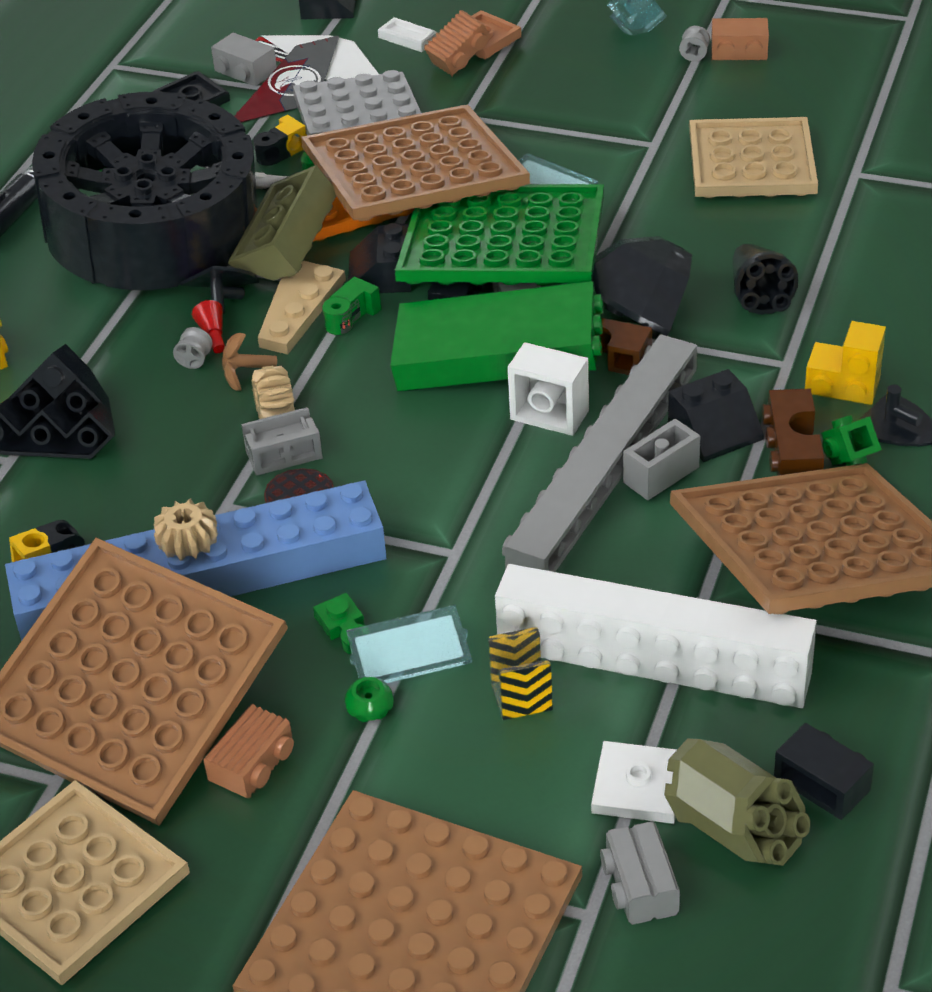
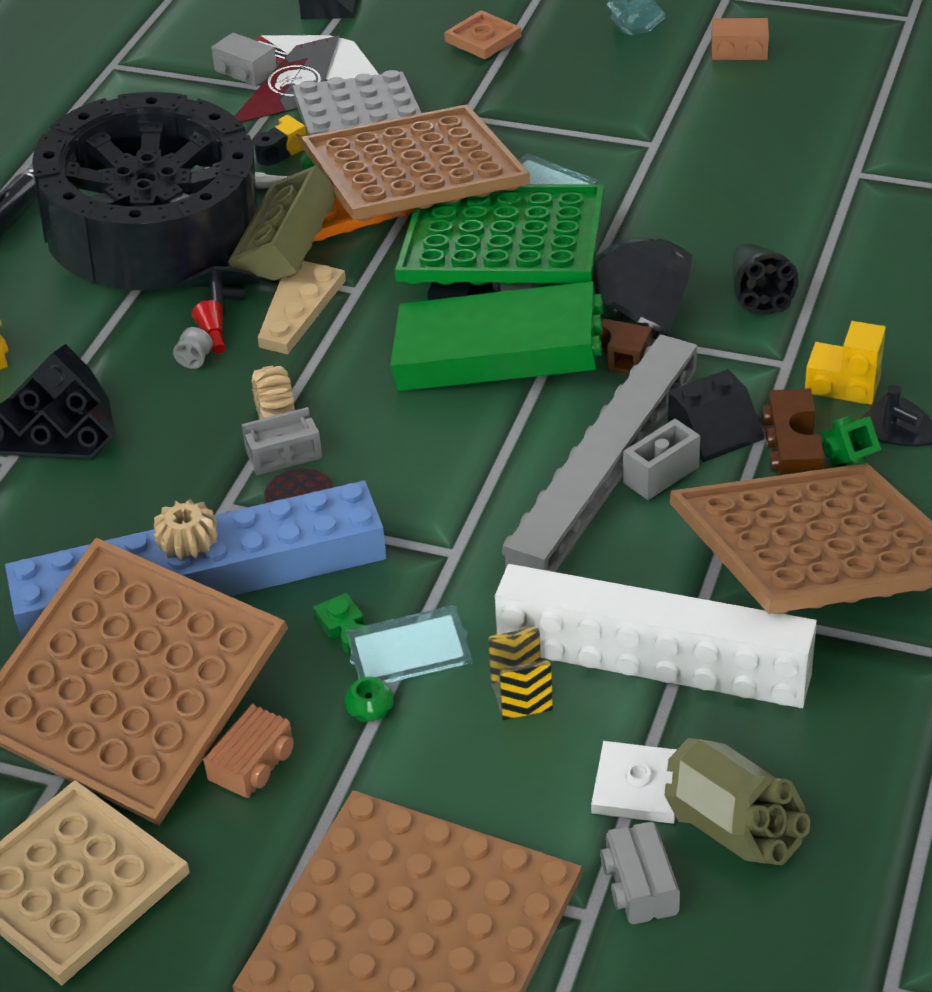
leg [9,520,85,562] -> none
black tile [152,71,230,106] -> none
medium nougat plant [222,333,277,391] -> none
green leg [322,276,382,335] -> none
black slope [348,223,411,293] -> none
white tile [378,17,437,52] -> none
nougat brick [424,10,491,76] -> none
white brick [508,342,589,436] -> none
light grey wheel [679,26,710,61] -> none
tan plate [689,117,818,198] -> none
black piece [774,722,874,820] -> none

